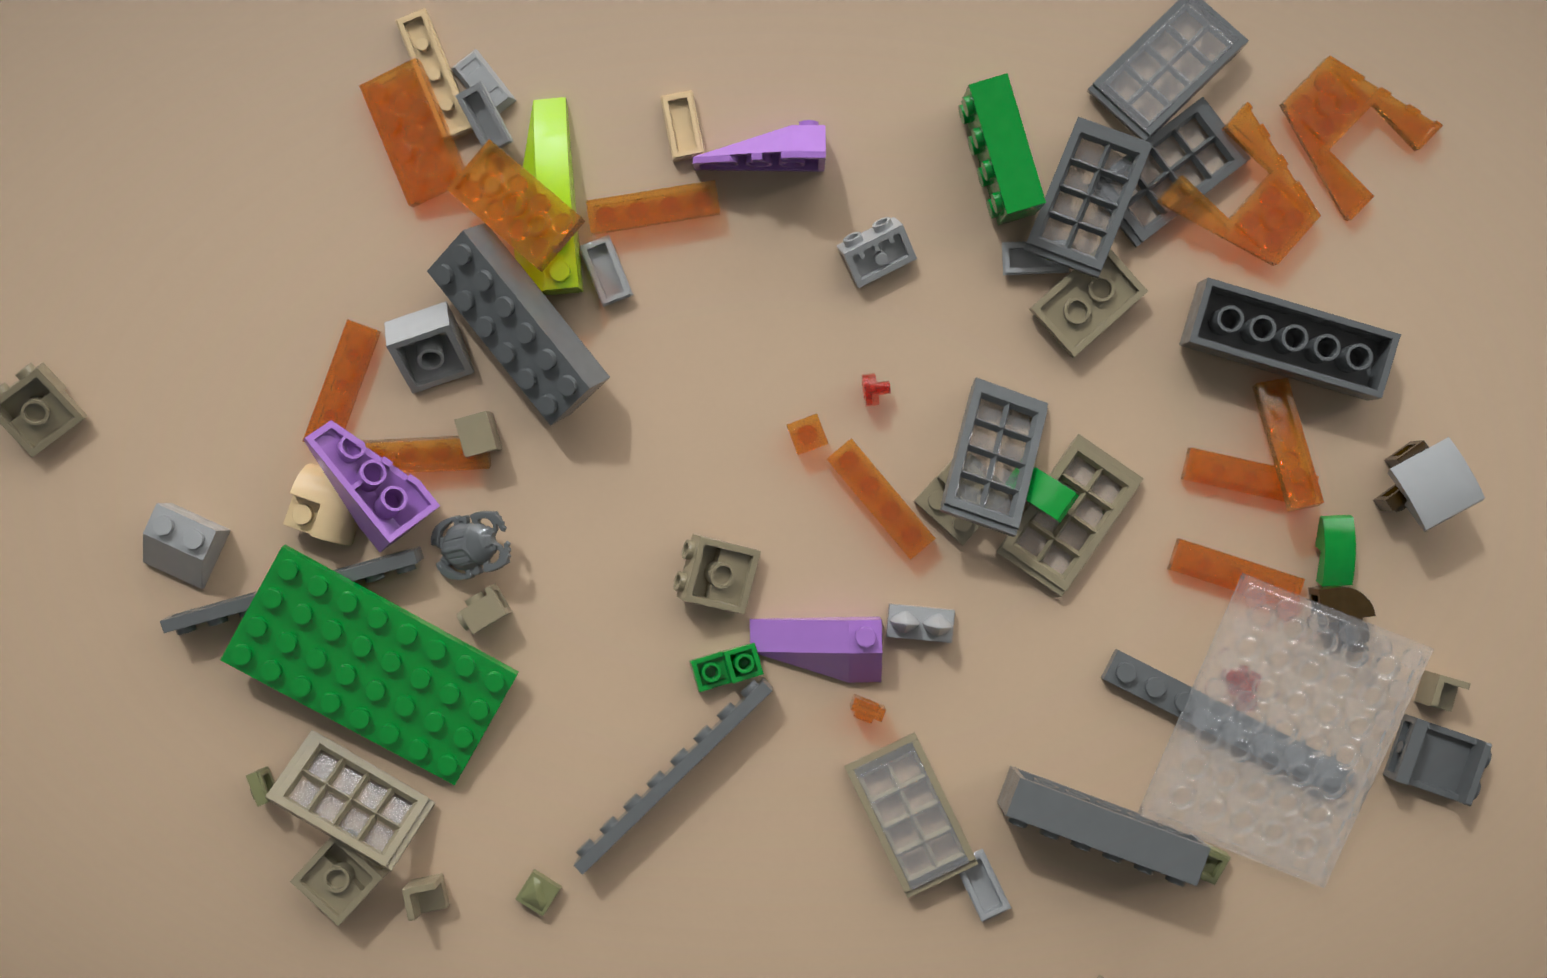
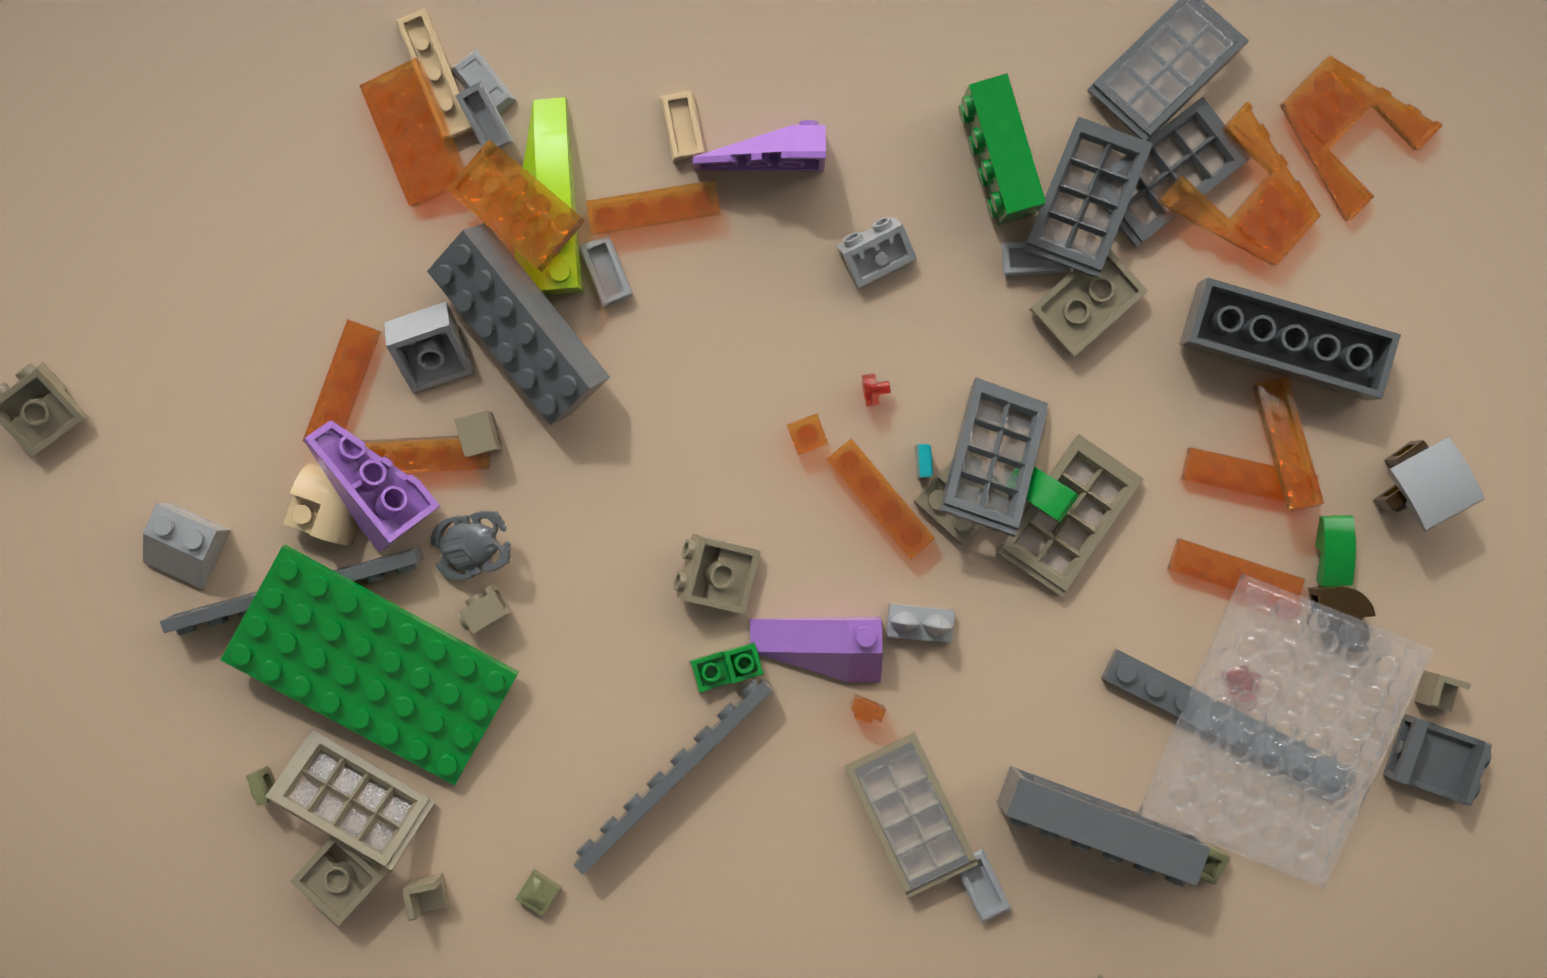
none -> teal tile [915,444,933,478]

